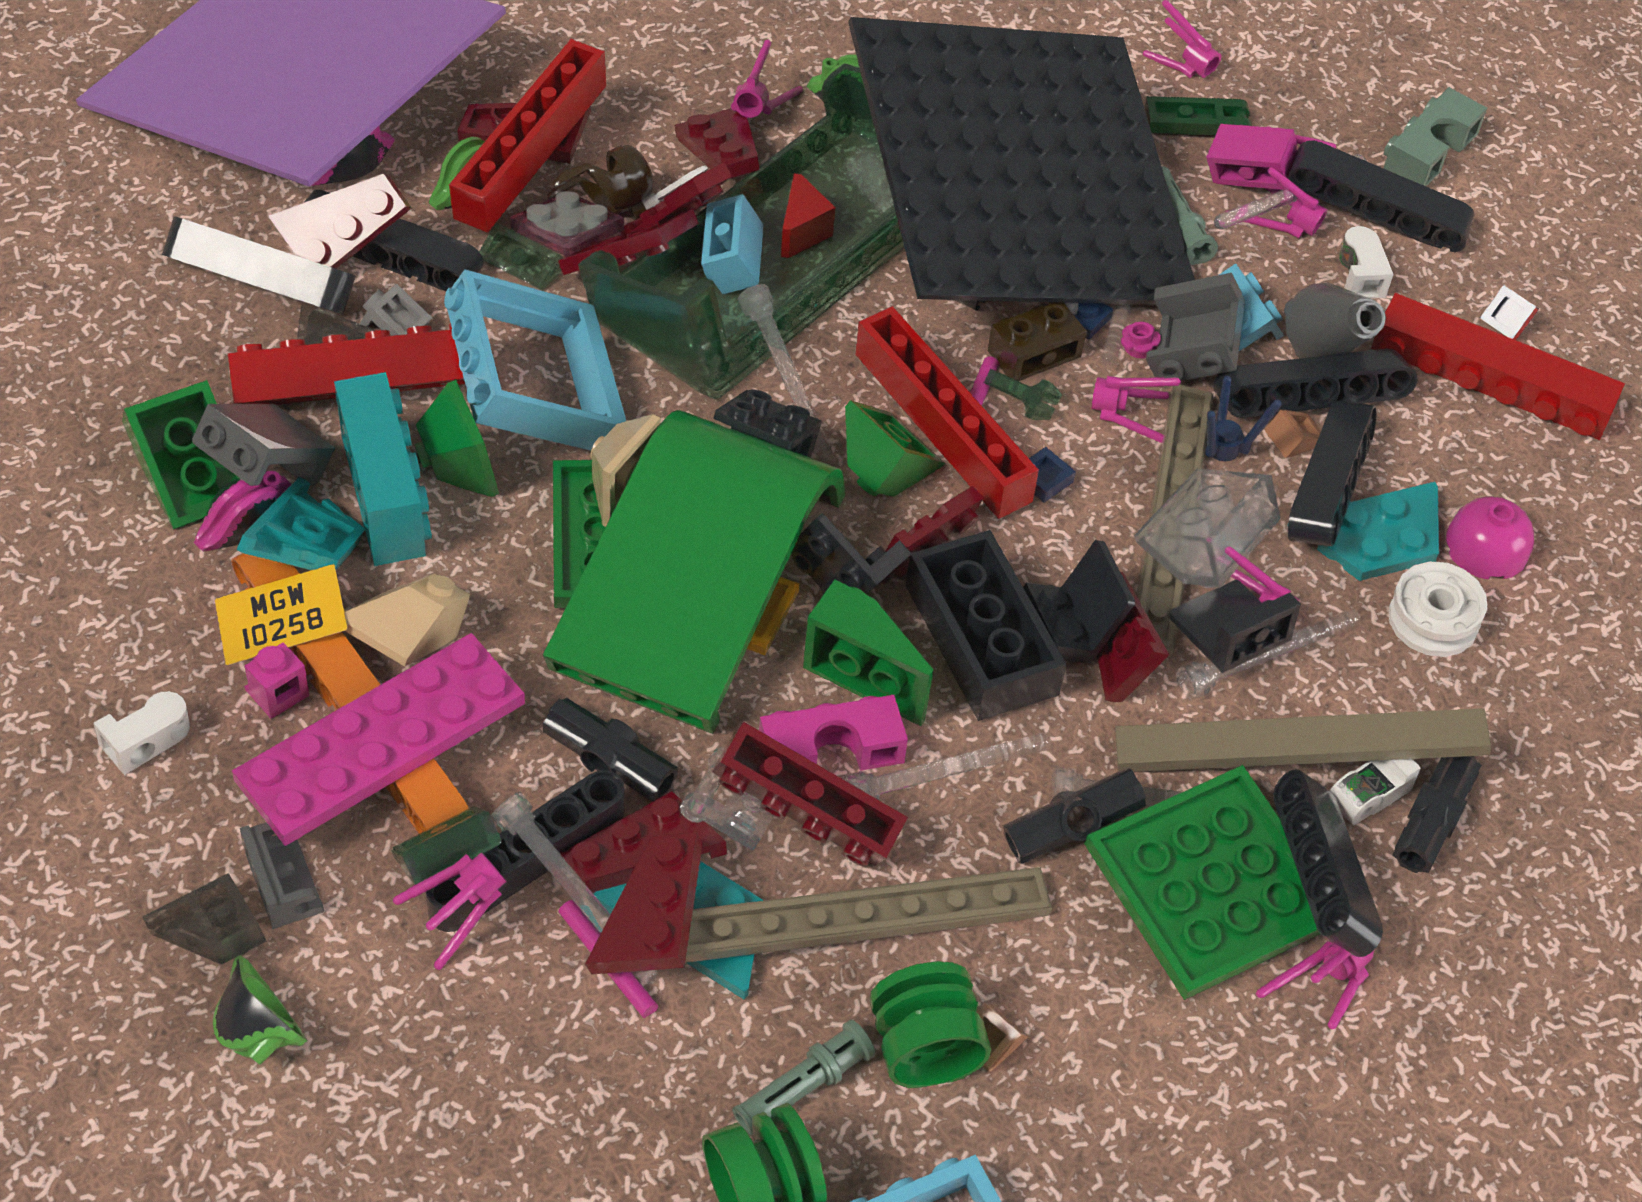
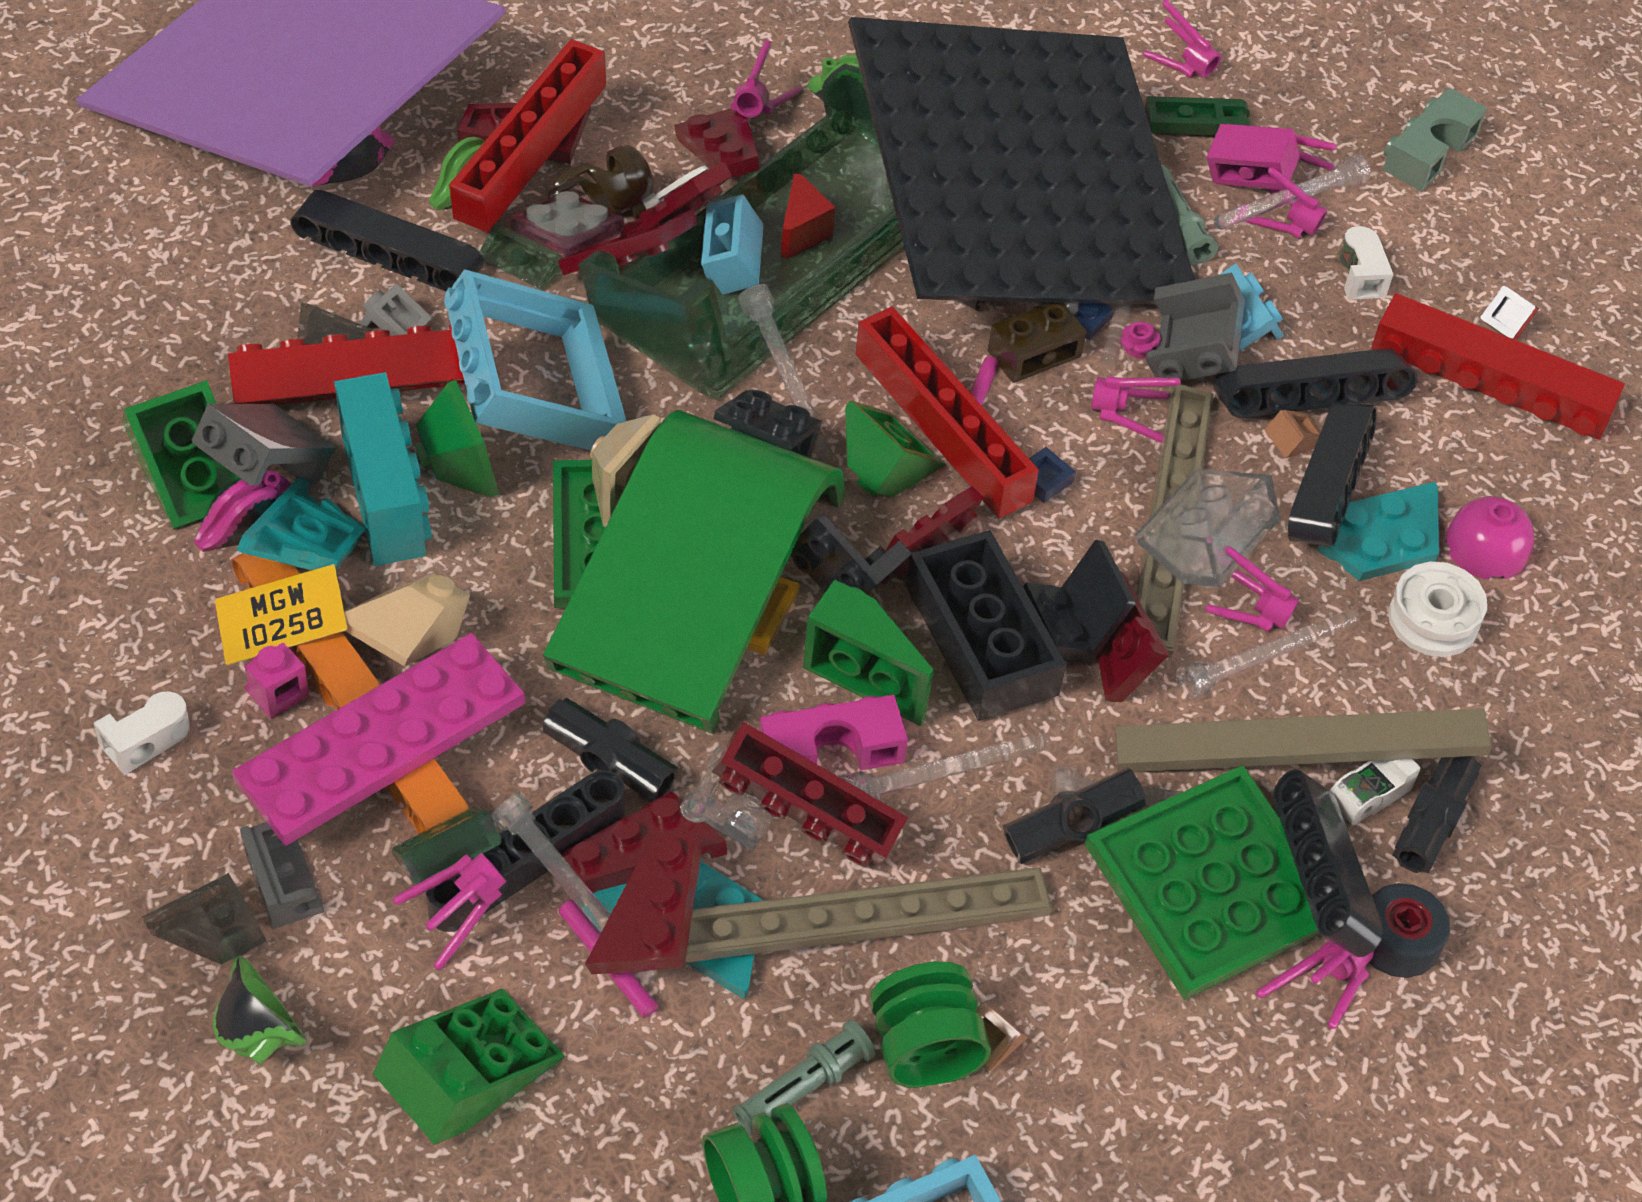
beam [162,216,356,315] -> none
wing [269,174,412,269] -> none
clear green bar [984,369,1062,420] -> none
black bracket [1169,580,1301,673] -> none
dark blue plant [1205,376,1282,462] -> none
dark grey cone [1284,282,1386,358] -> none
black beam [1288,140,1475,253] -> none
none -> green slope [373,988,564,1145]
none -> black wheel [1369,883,1450,978]

